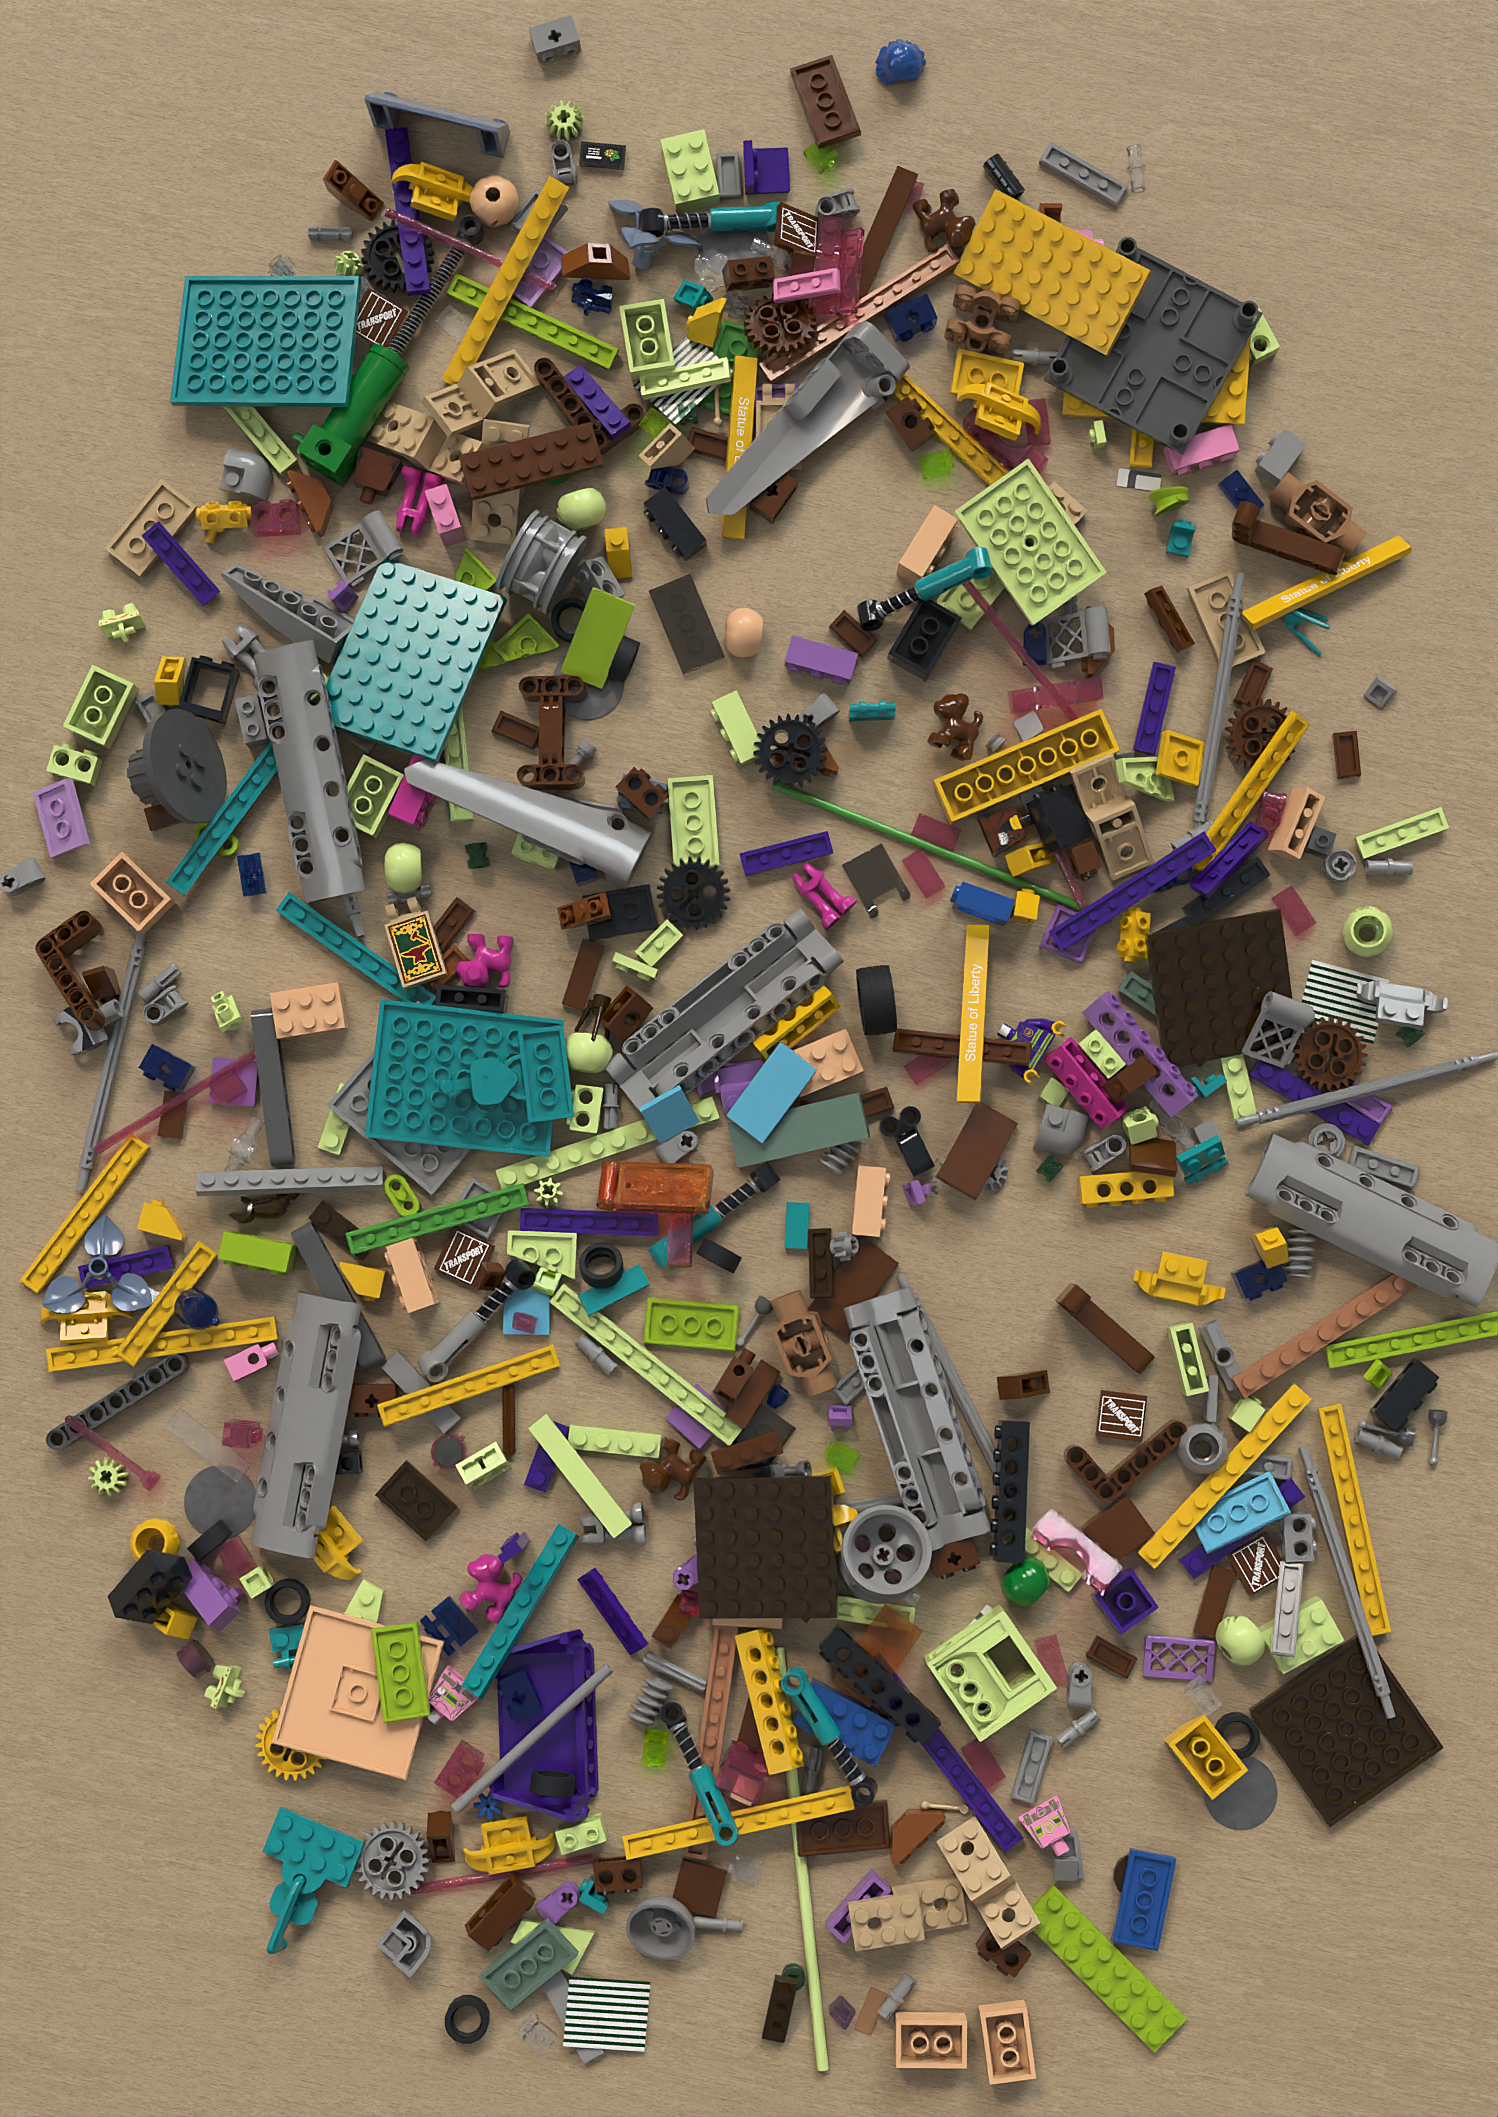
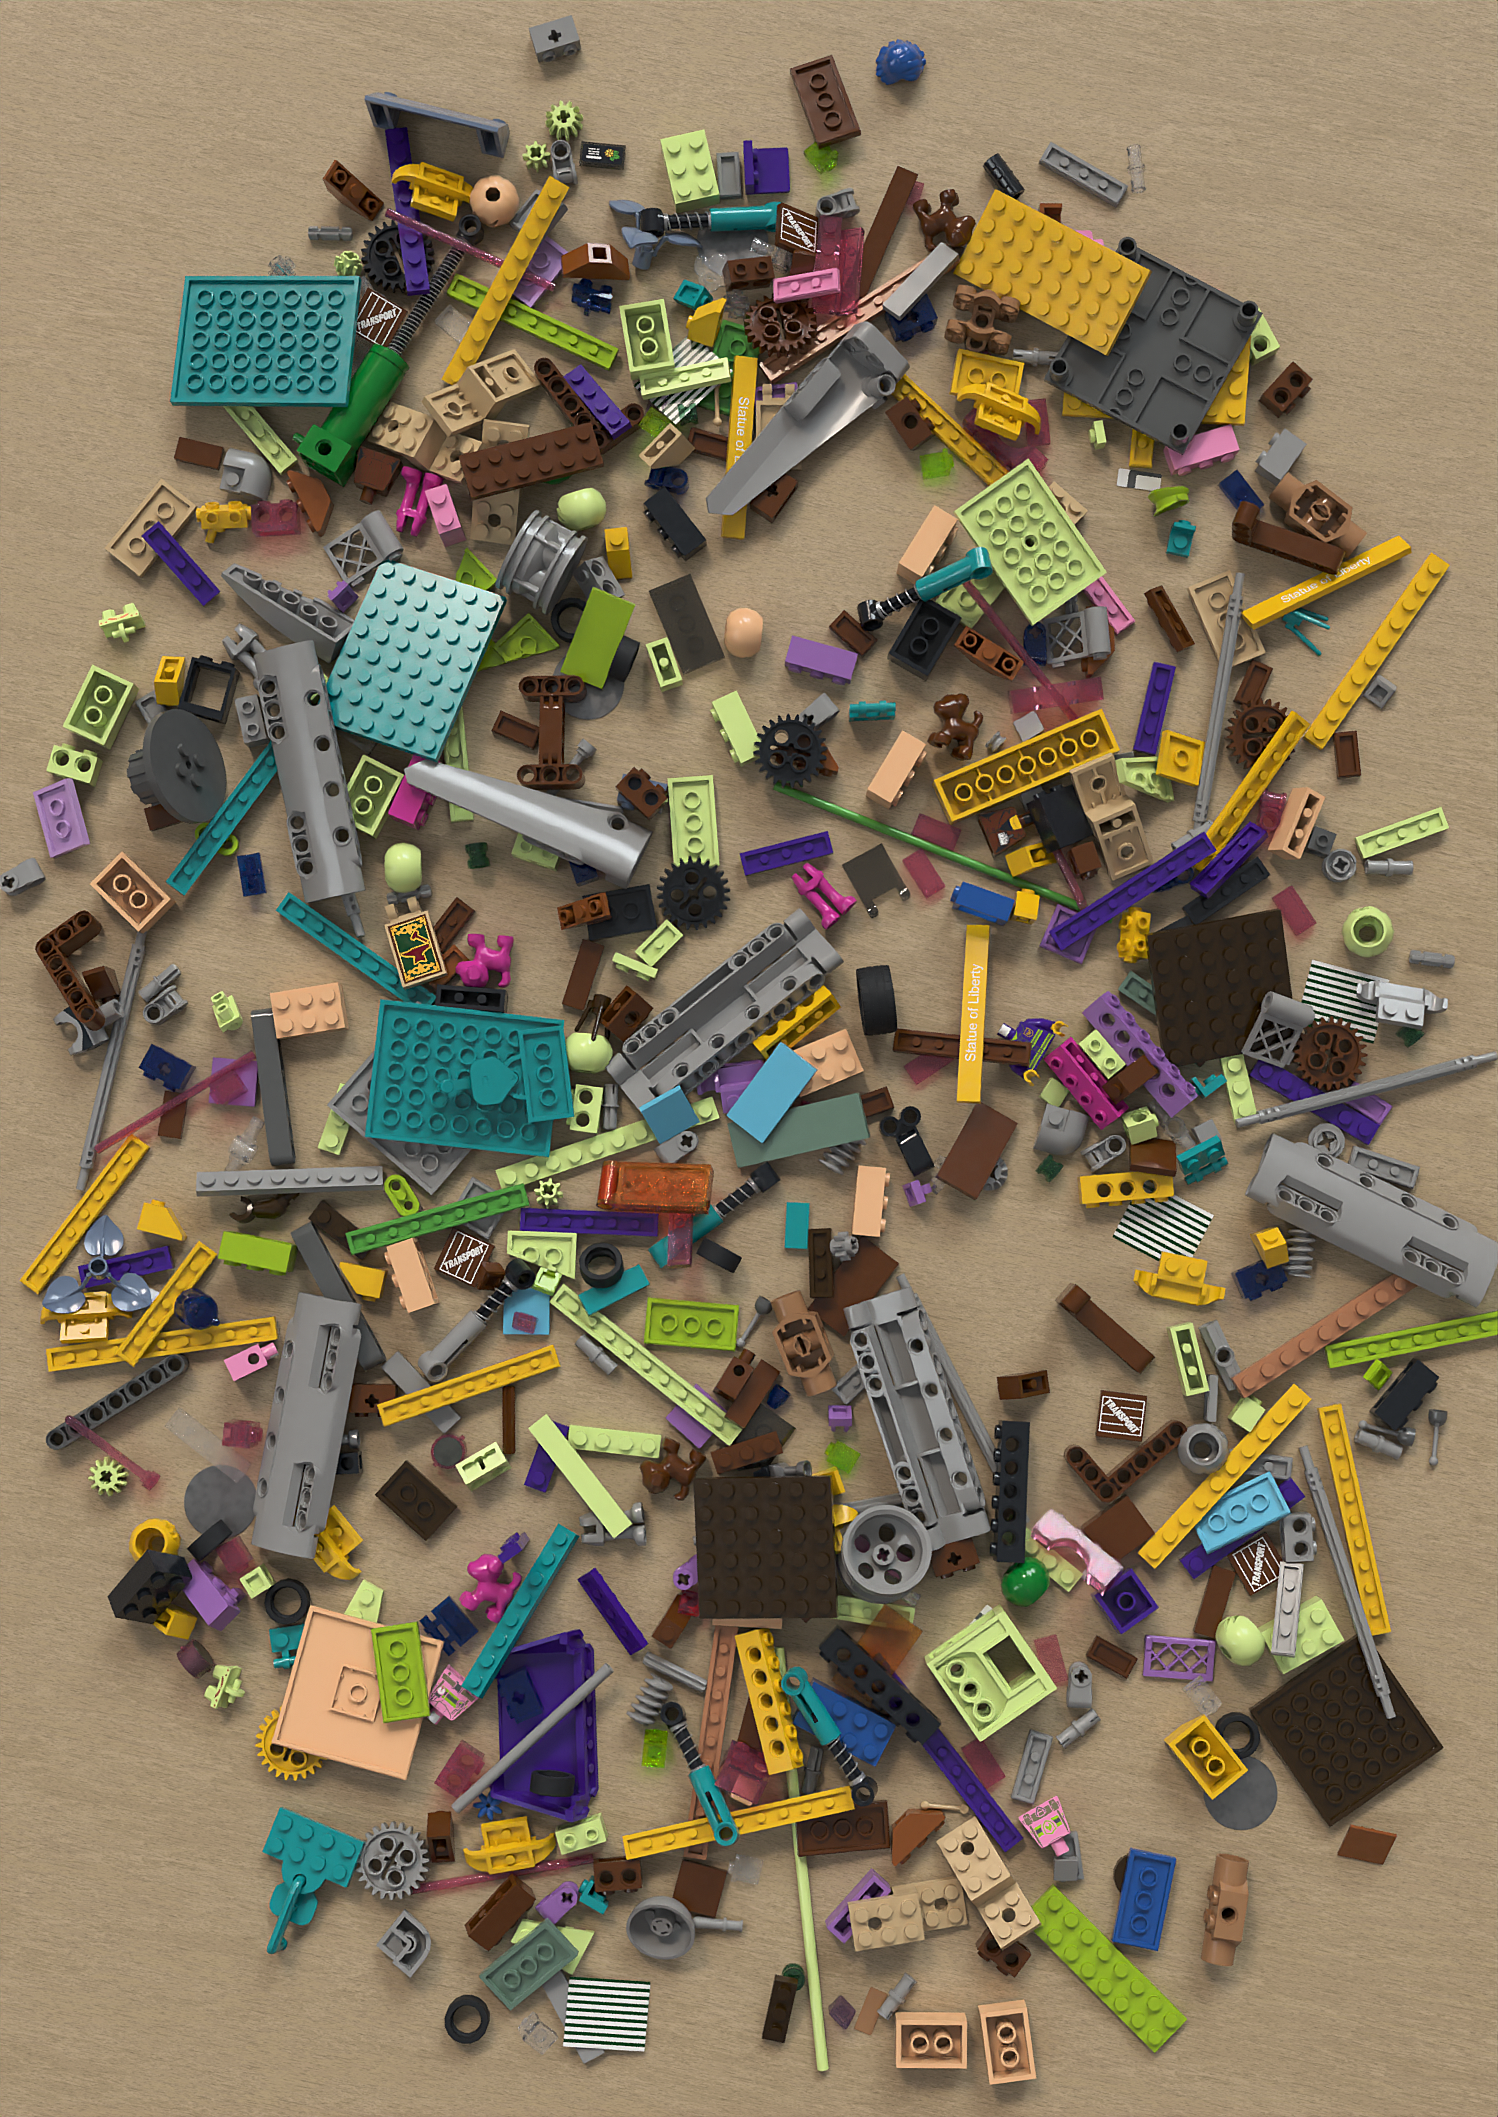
none -> reddish brown tile [174,437,224,471]
none -> yellowish green gear [522,141,551,172]
none -> yellowish green brick [646,637,683,692]
none -> light nougat brick [866,730,927,810]
none -> light grey tile [882,242,959,321]
none -> dark orange slope [954,626,1024,682]
none -> bright pink tile [1082,576,1135,636]
none -> sticker [1113,1181,1214,1261]
none -> medium nougat brick [1201,1853,1249,1966]
none -> reddish brown brick [1258,362,1313,418]
none -> yellow plate [1302,552,1450,750]
none -> dark orange piece [1337,1825,1397,1865]
none -> light grey axle [1409,950,1455,969]

